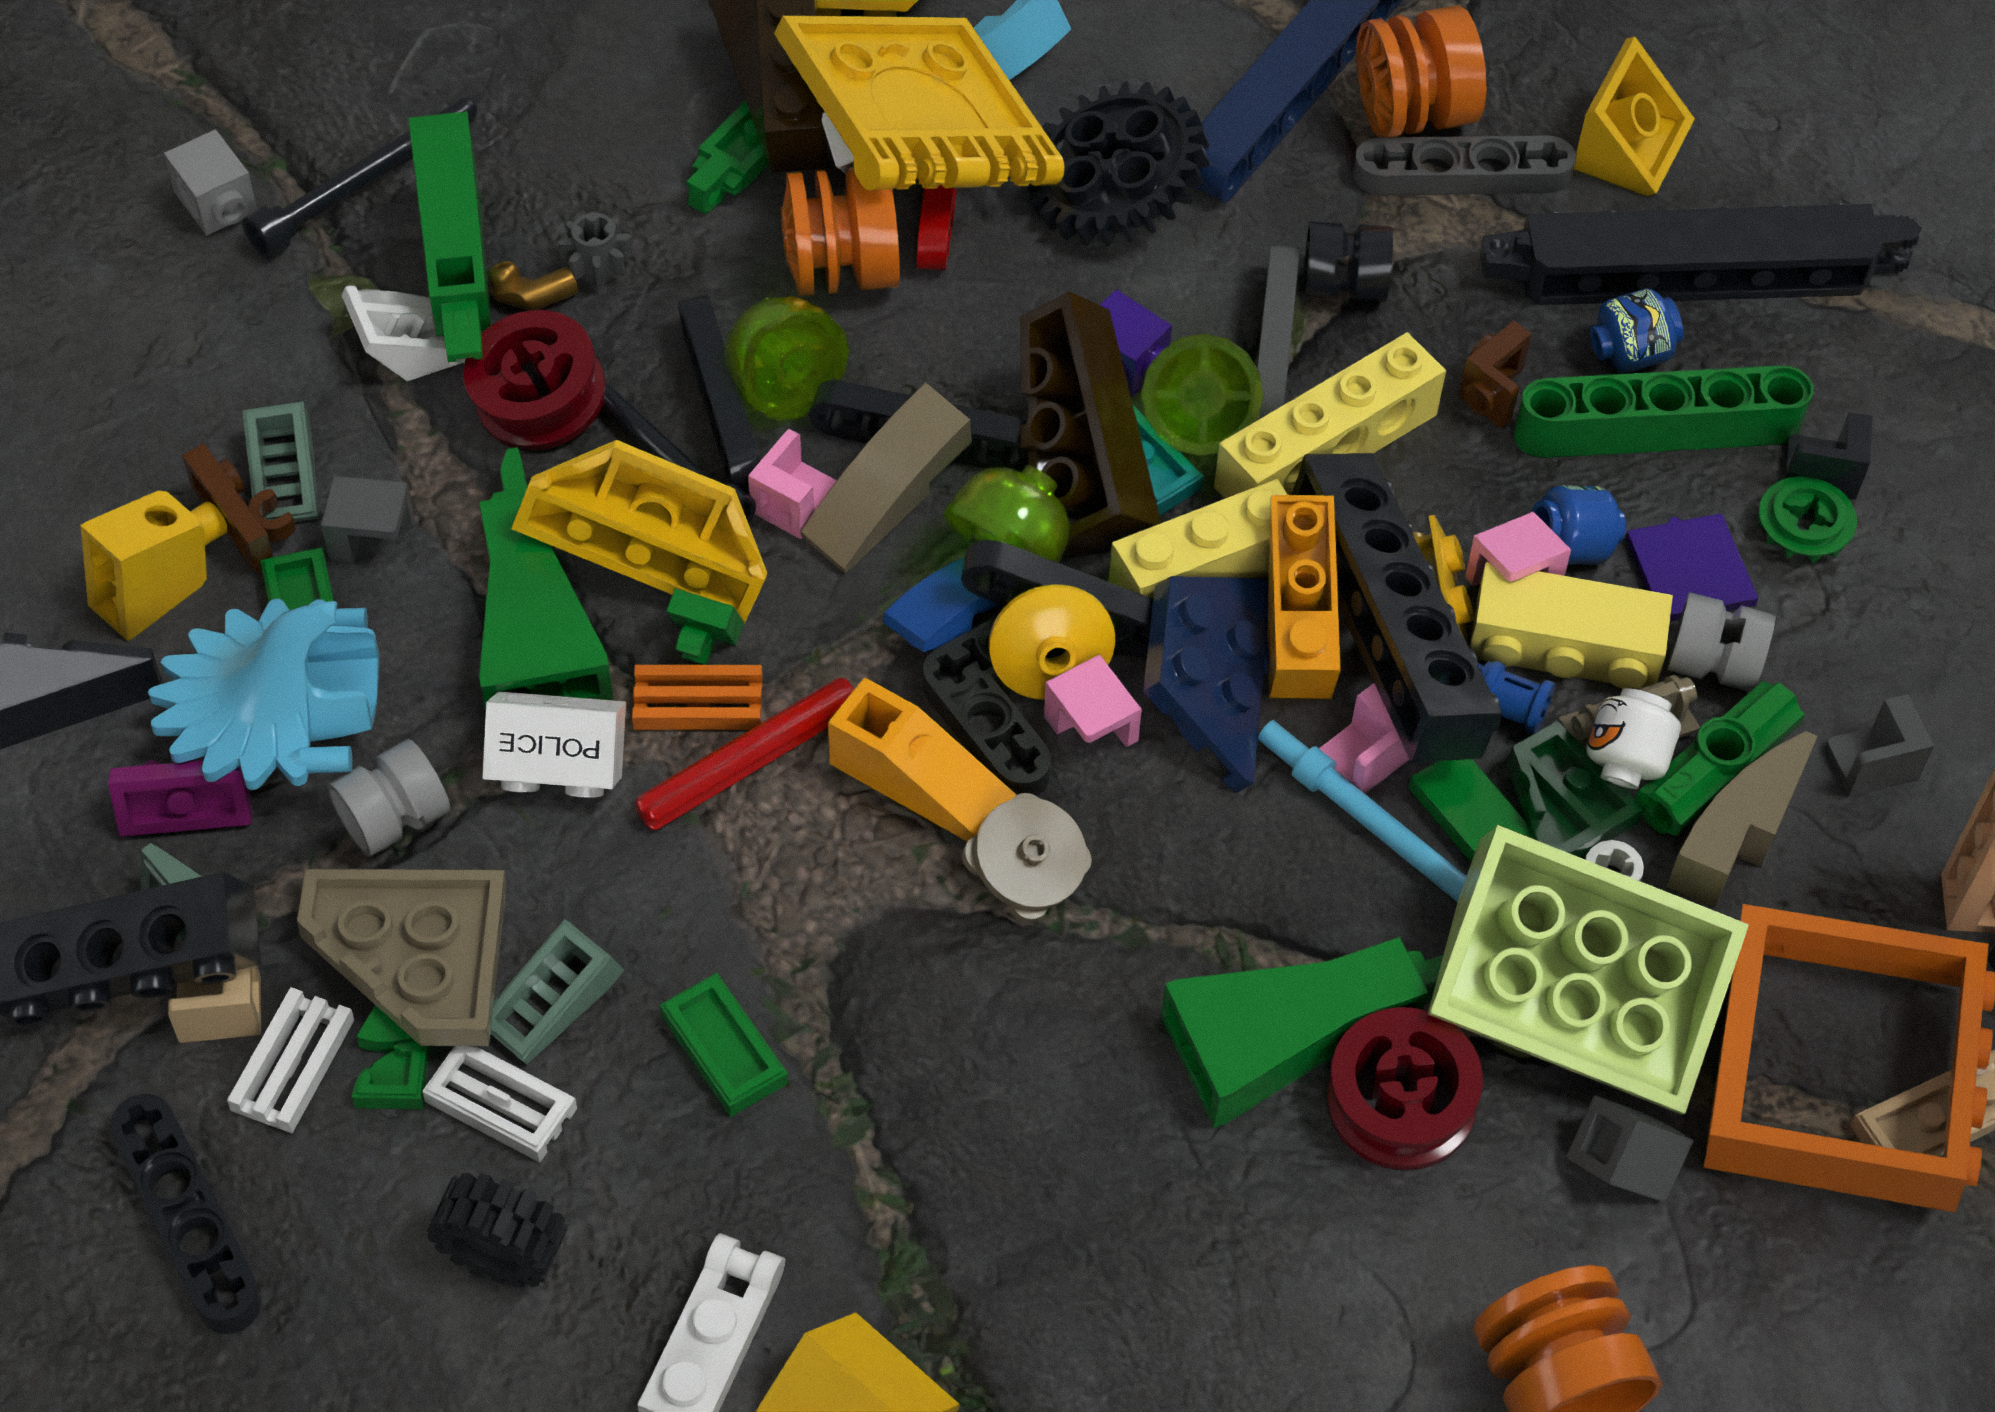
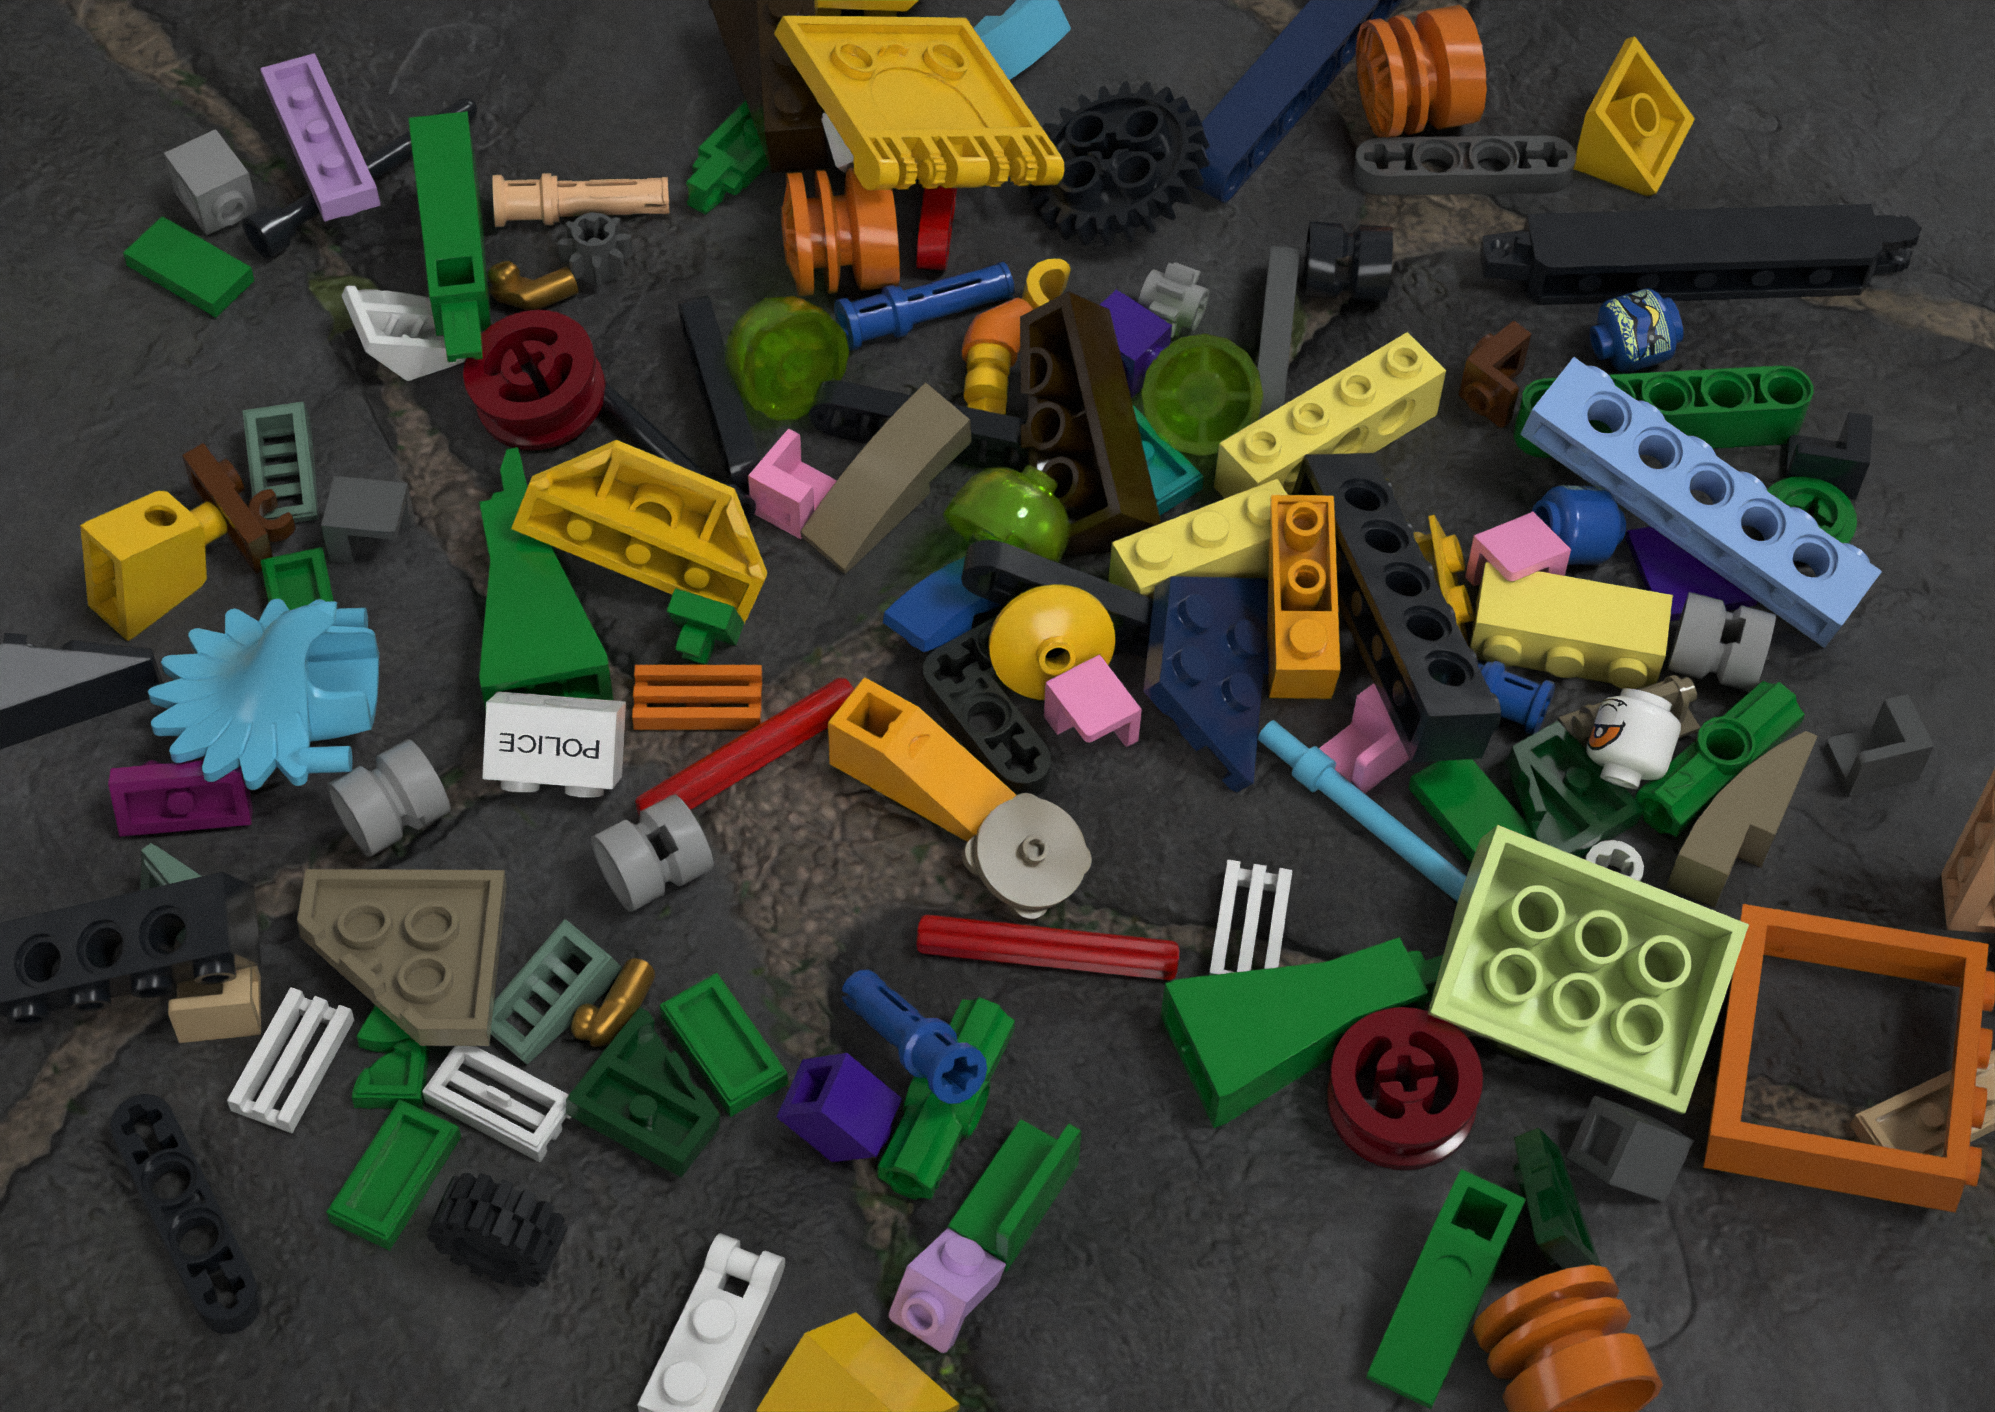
none -> green tile [123,216,255,318]
none -> lavender plate [260,53,381,221]
none -> green tile [326,1099,461,1251]
none -> light nougat pin [492,173,669,227]
none -> dark green wing [566,1007,720,1178]
none -> pearl gold arm [571,958,655,1047]
none -> light grey wheel [591,794,714,912]
none -> dark purple brick [776,1053,902,1162]
none -> blue pin [834,262,1015,351]
none -> blue pin [842,970,987,1104]
none -> green piece [878,997,1015,1200]
none -> lavender bracket [889,1228,1006,1353]
none -> red axle [916,914,1180,980]
none -> green panel [948,1119,1082,1272]
none -> yellow piece [962,259,1071,415]
none -> light grey gear [1138,262,1209,338]
none -> white tile [1209,860,1292,975]
none -> green slope [1366,1169,1526,1409]
none -> dark green wing [1513,1127,1601,1269]
none -> light blue brick [1520,357,1882,648]

